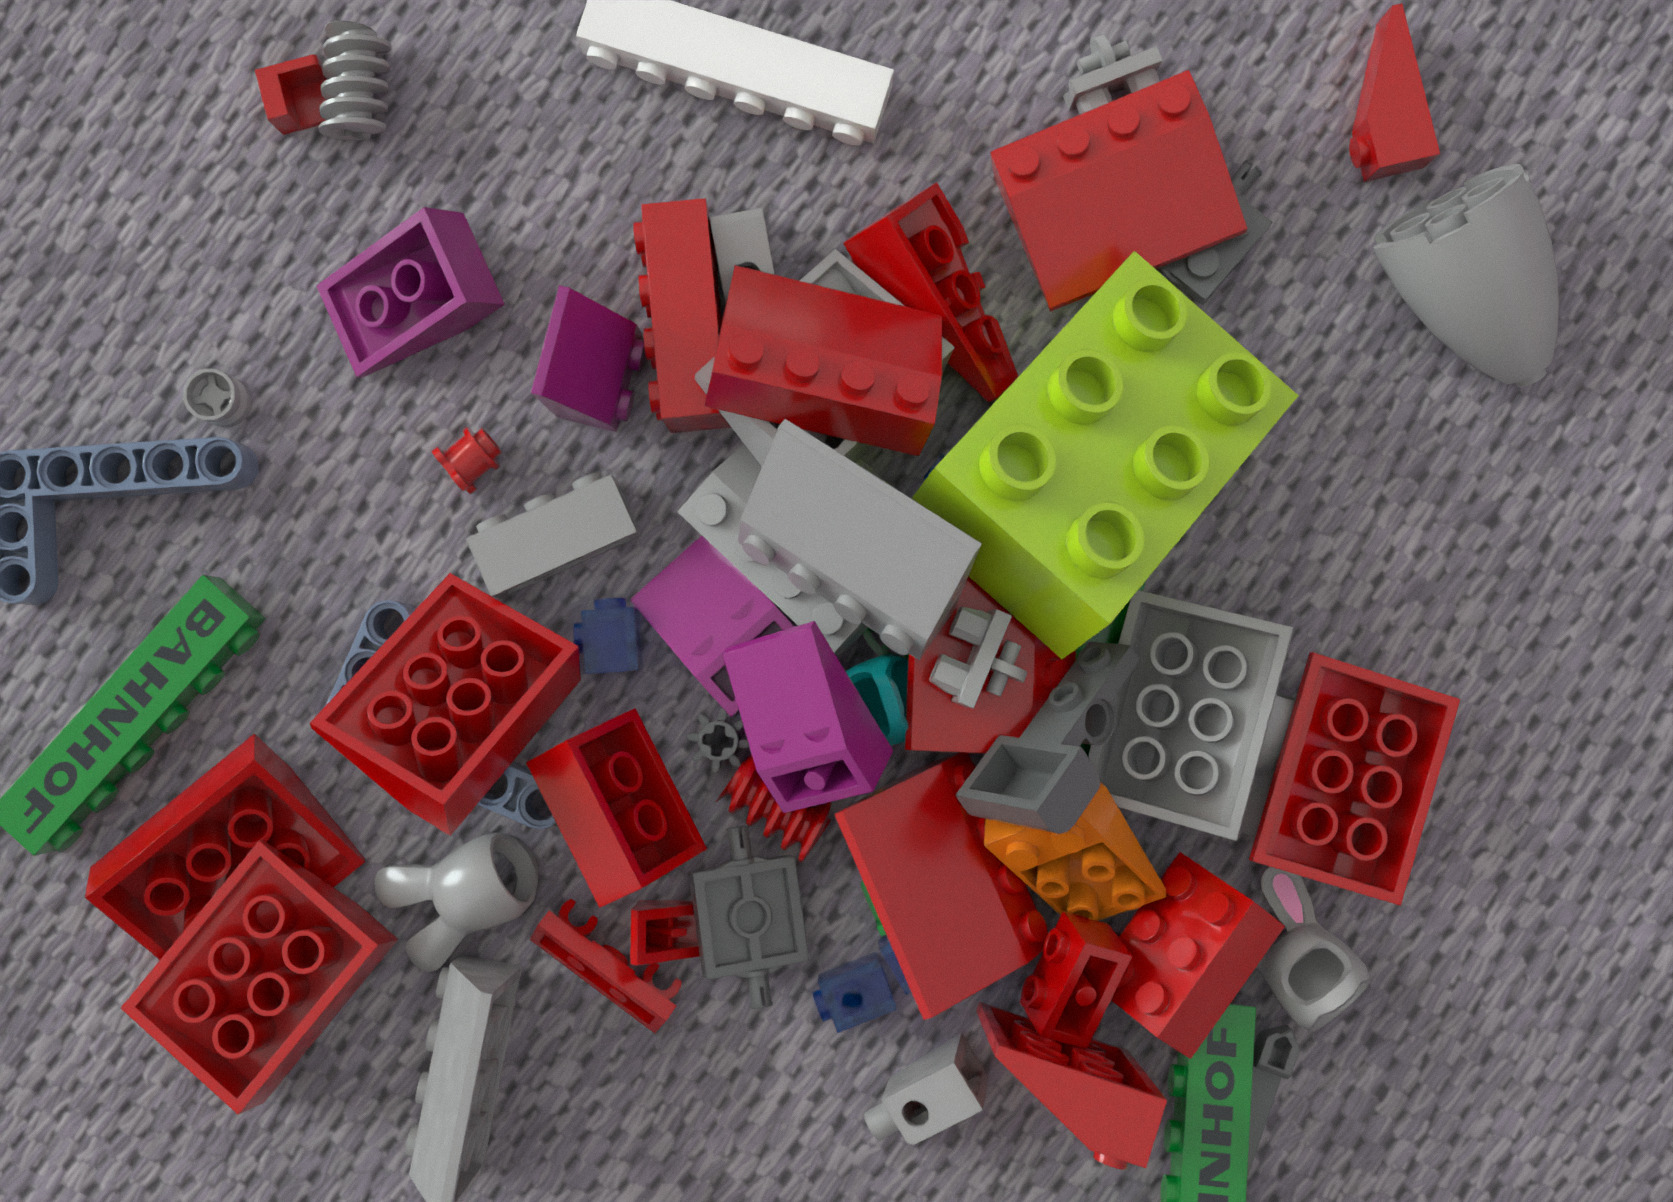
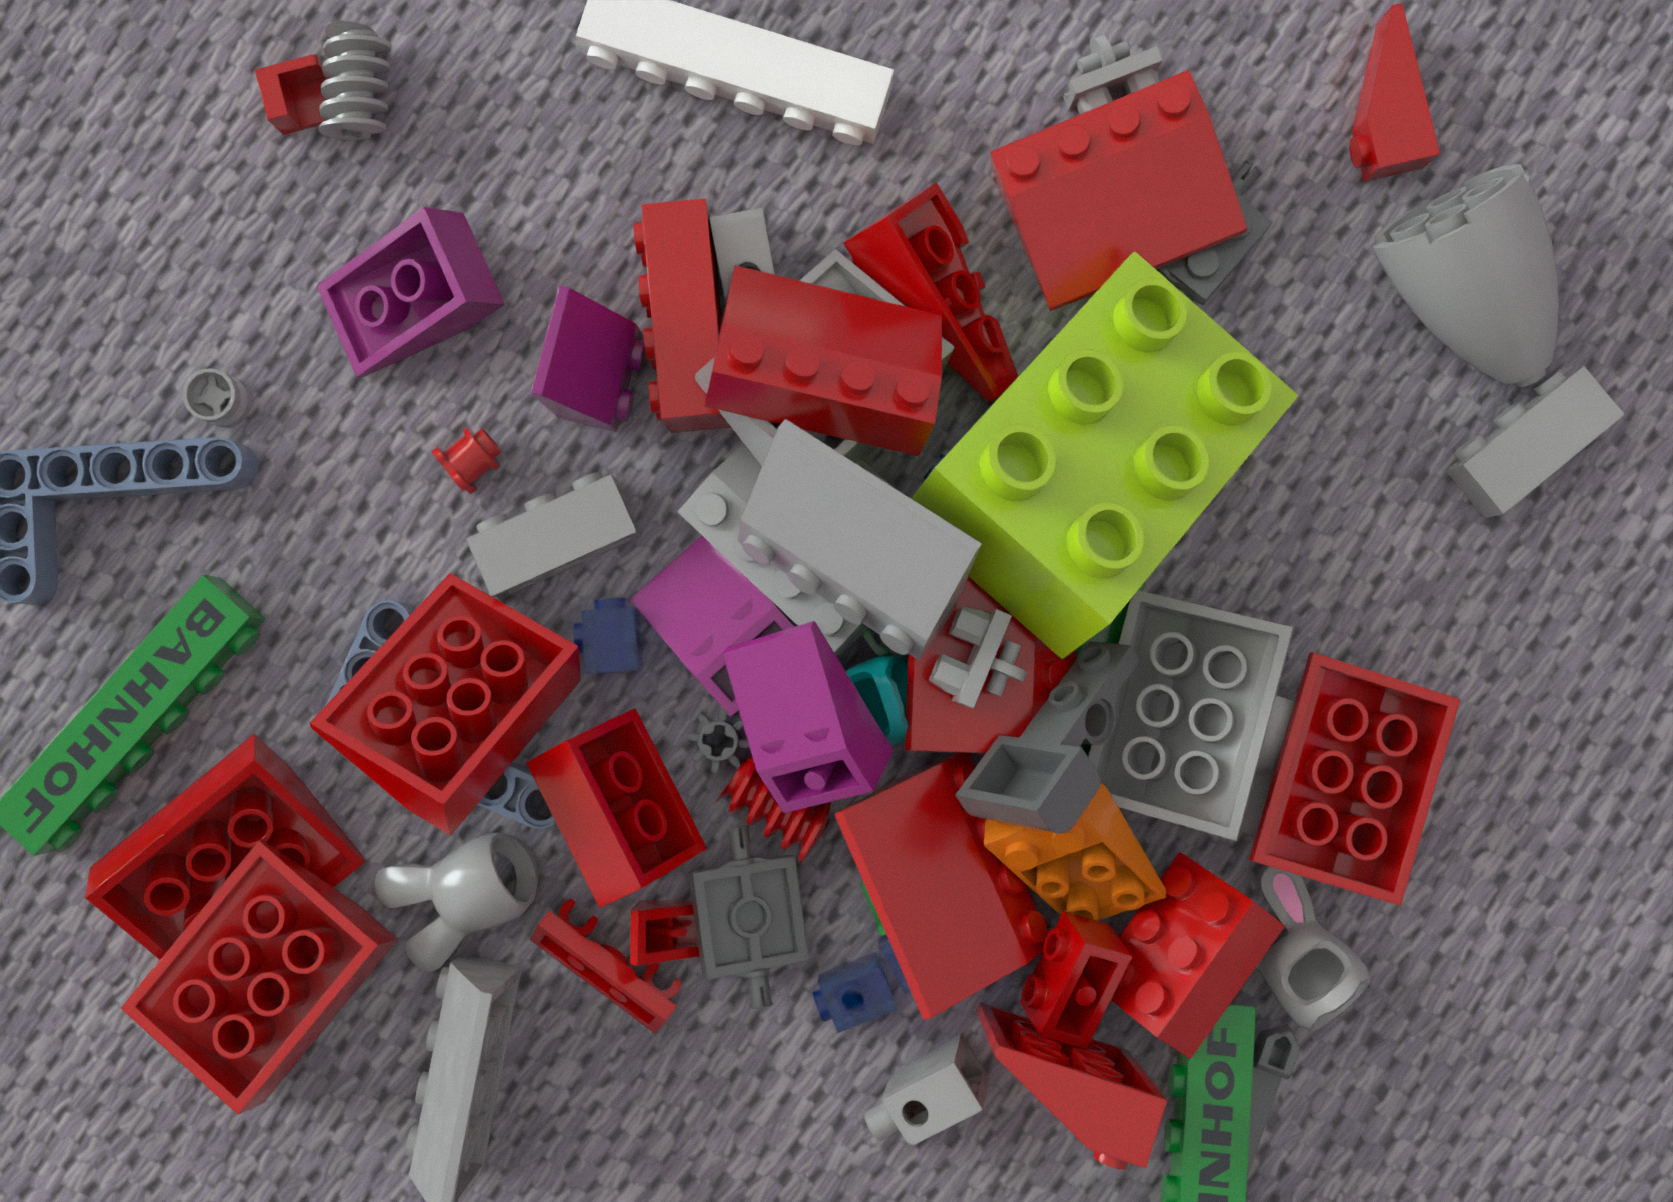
none -> light grey brick [1446,366,1625,518]

